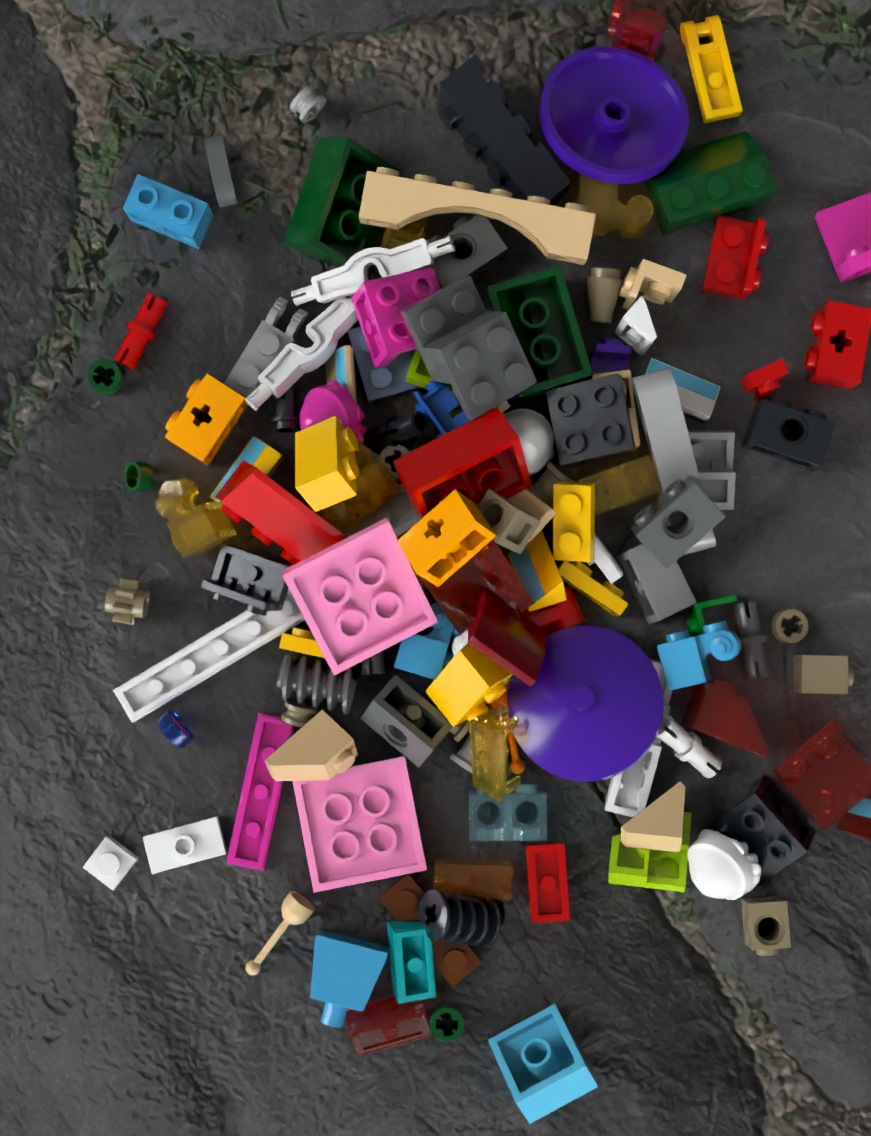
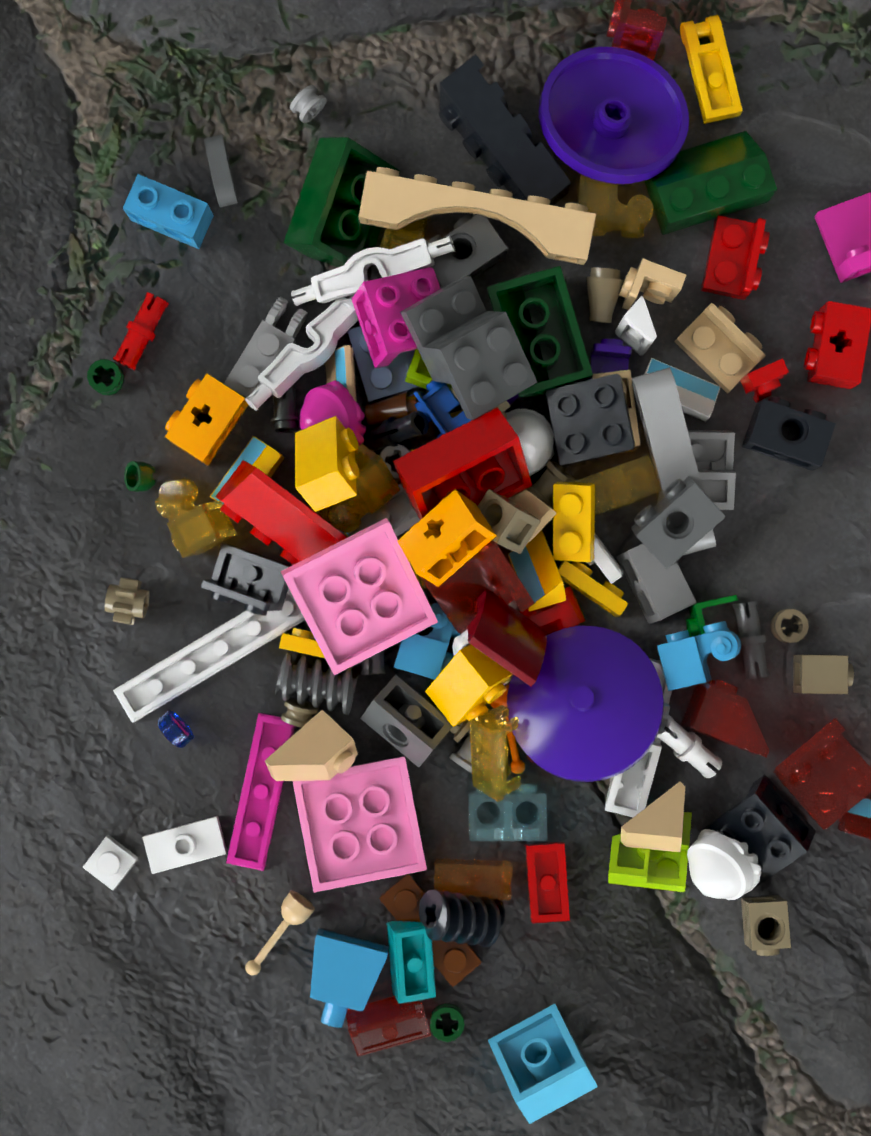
none -> reddish brown cone [365,391,419,427]
none -> tan bracket [674,303,766,394]

